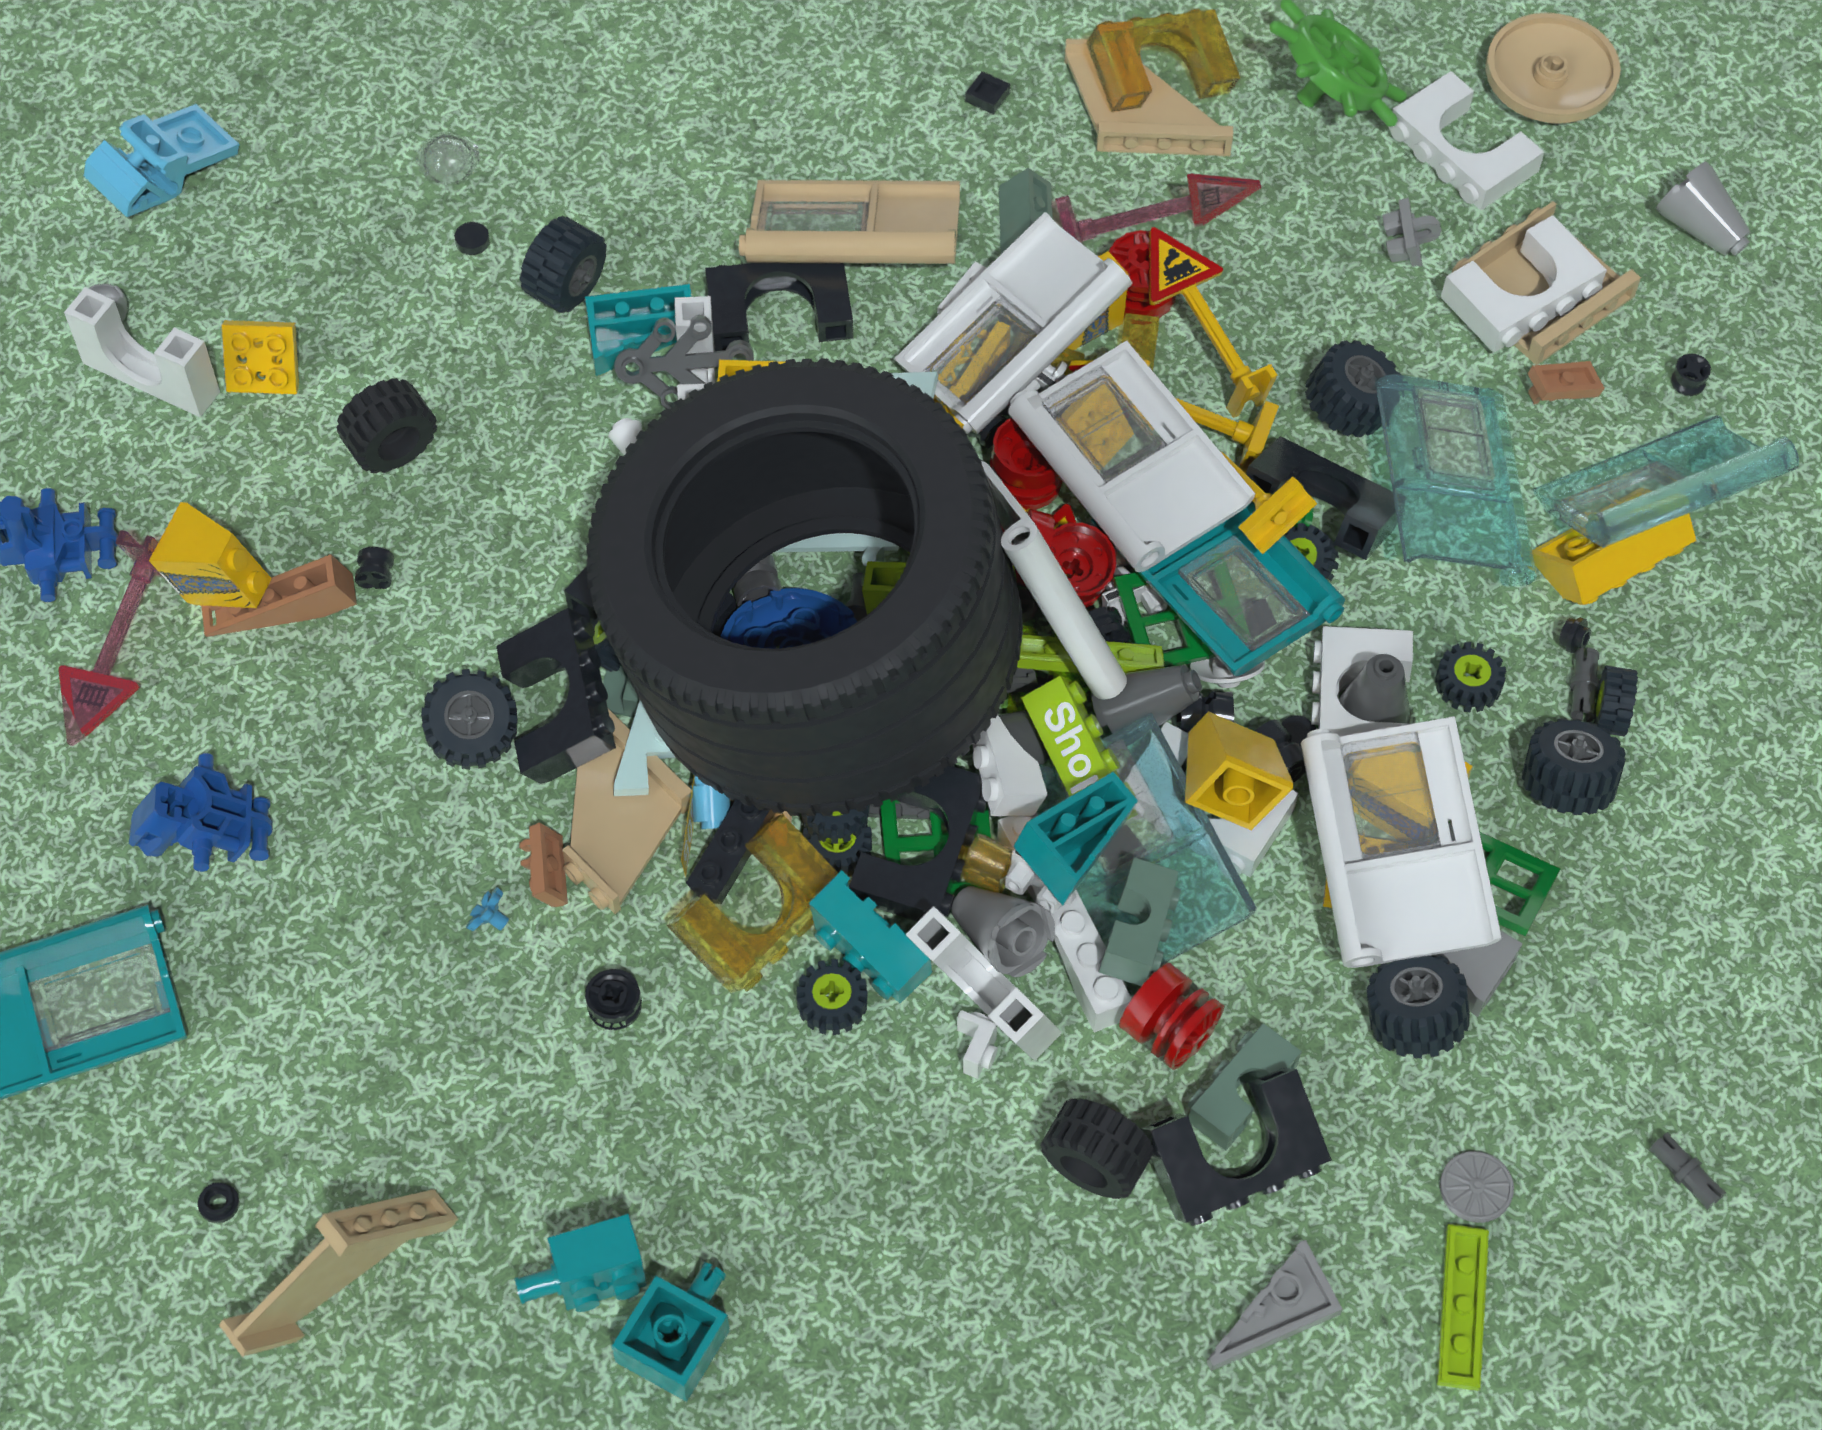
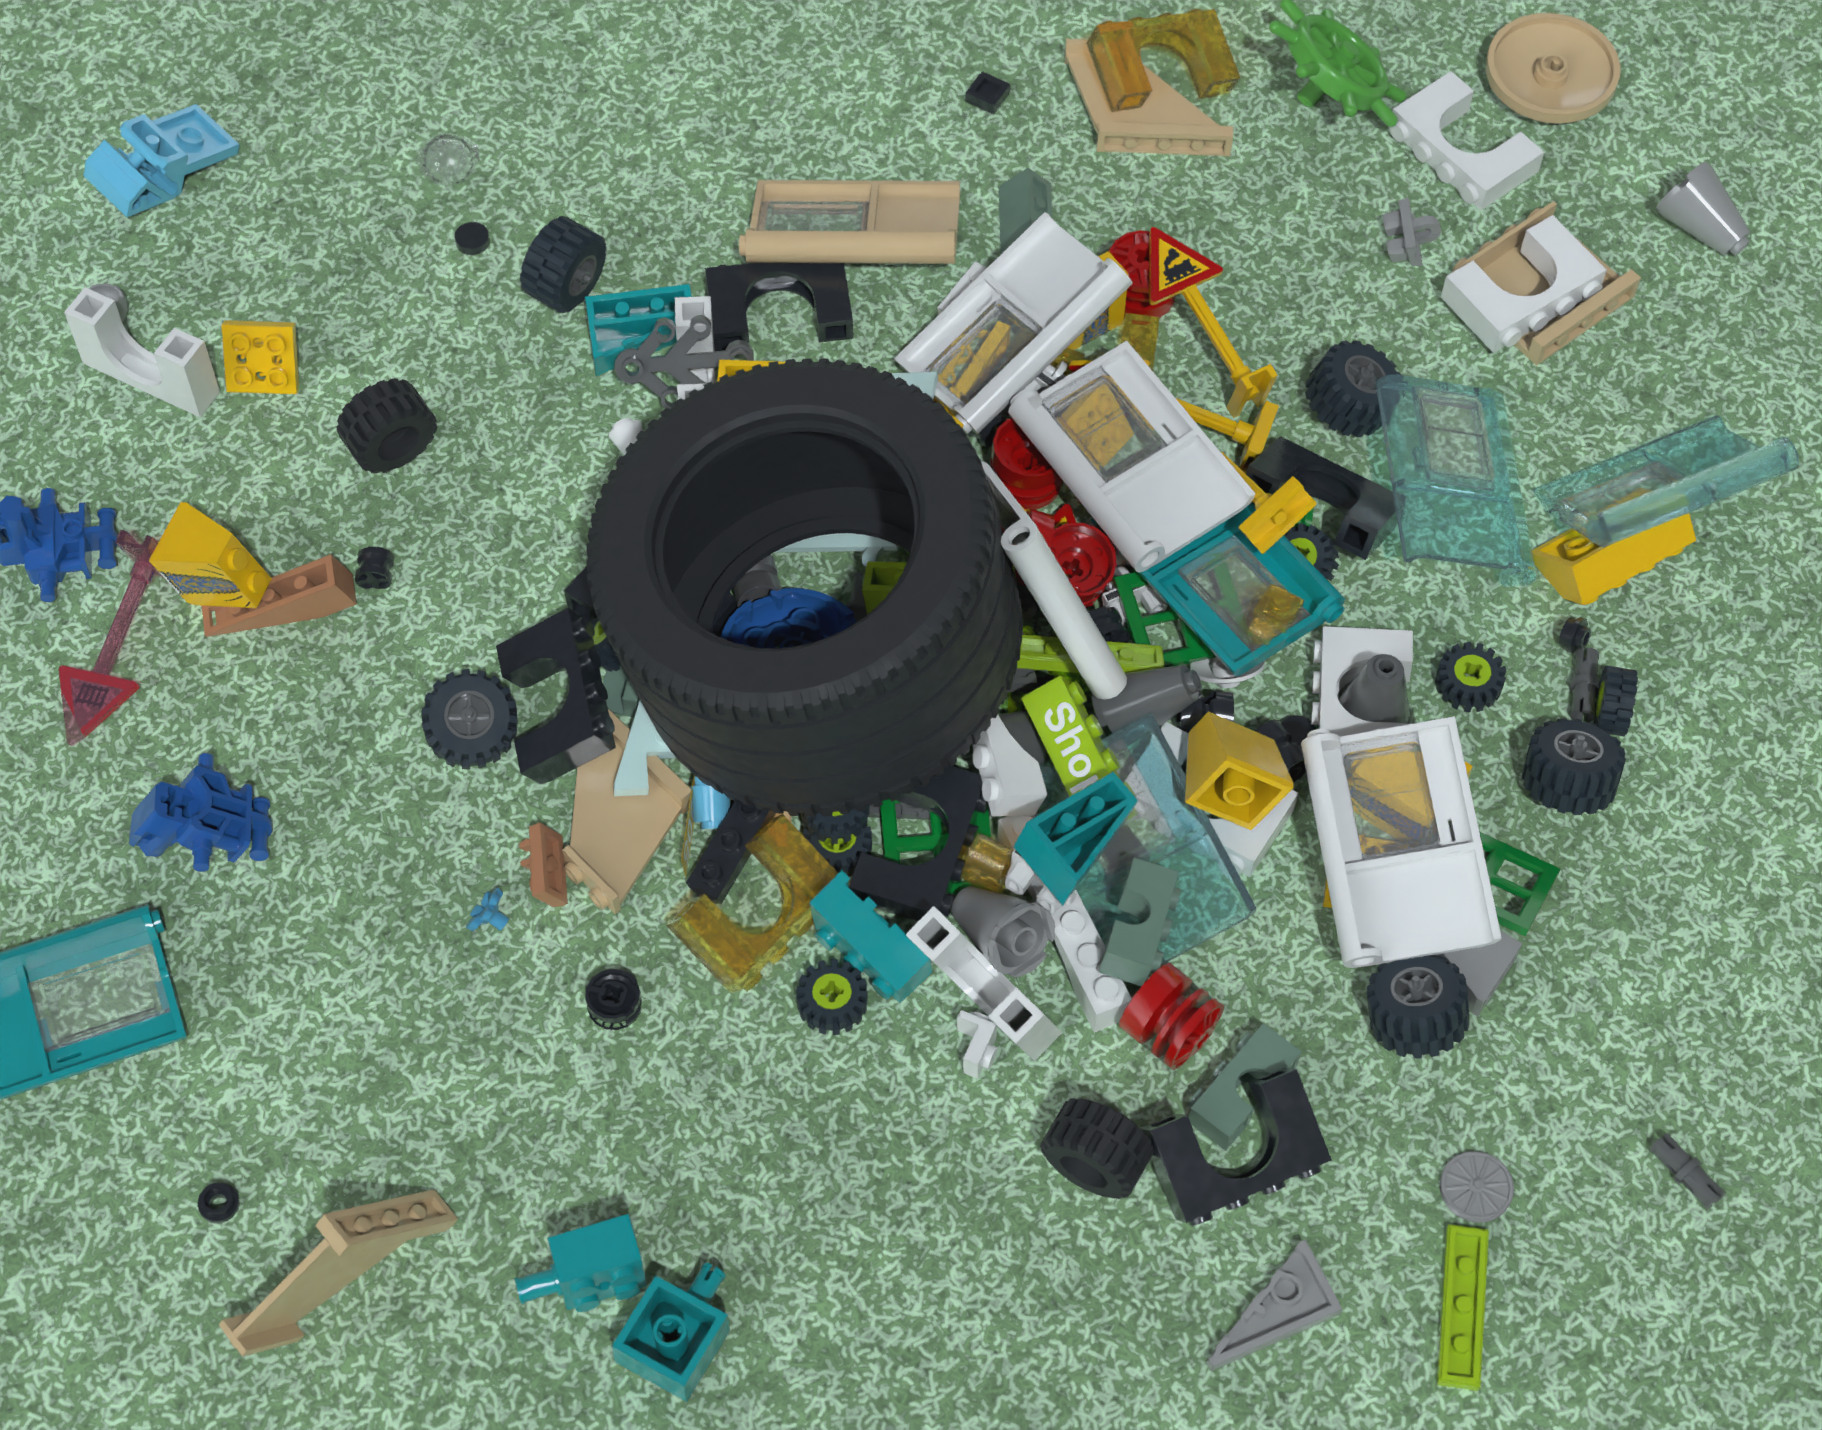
clear pink piece [1055,173,1262,246] -> none
nougat plate [1527,361,1605,404] -> none
black wheel [1671,353,1711,396] -> none
none -> clear yellow plate [1247,583,1304,646]

